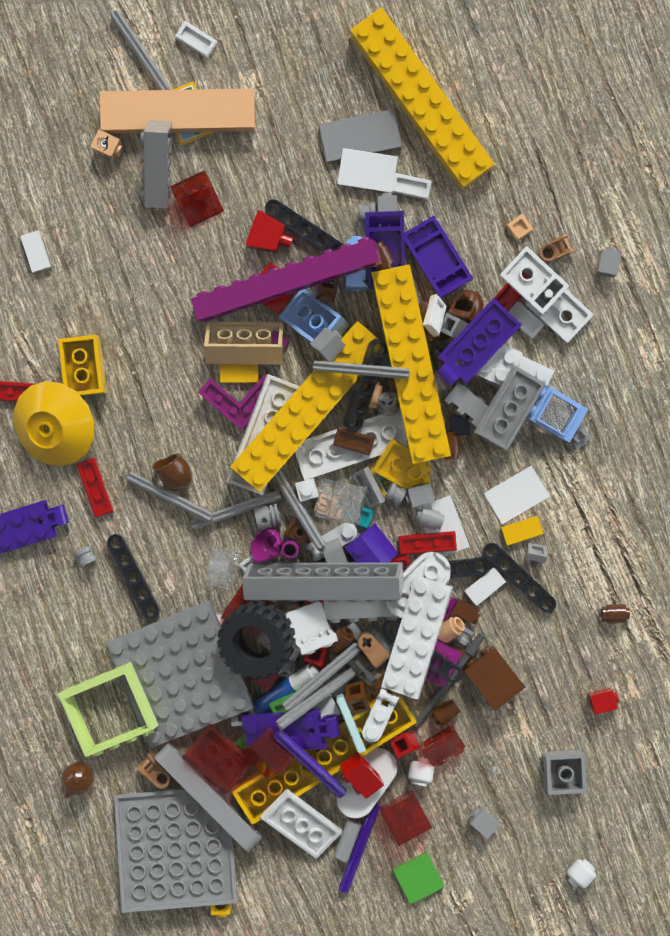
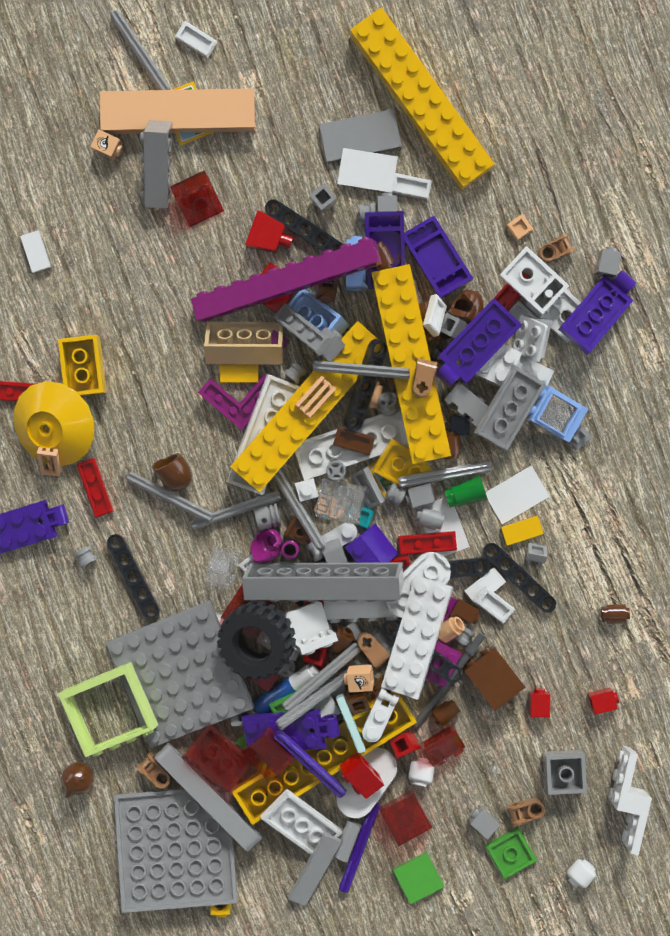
none -> light nougat tile [37,447,61,477]
none -> light grey tile [273,303,332,356]
none -> light grey wheel [284,361,308,384]
none -> light grey tile [288,833,342,906]
none -> light nougat tile [295,376,336,418]
none -> light grey brick [309,183,337,214]
none -> light grey wheel [326,460,346,481]
none -> light nougat brick [344,664,375,692]
none -> light grey axle [398,461,492,488]
none -> medium nougat piece [412,358,437,398]
none -> green plant [445,475,488,508]
none -> white tile [473,586,515,624]
none -> bright green tile [485,826,537,880]
none -> medium nougat piece [506,797,545,826]
none -> white bracket [513,315,552,362]
none -> red brick [528,688,551,718]
none -> dark purple hinge [558,270,637,355]
none -> white bracket [608,746,652,855]

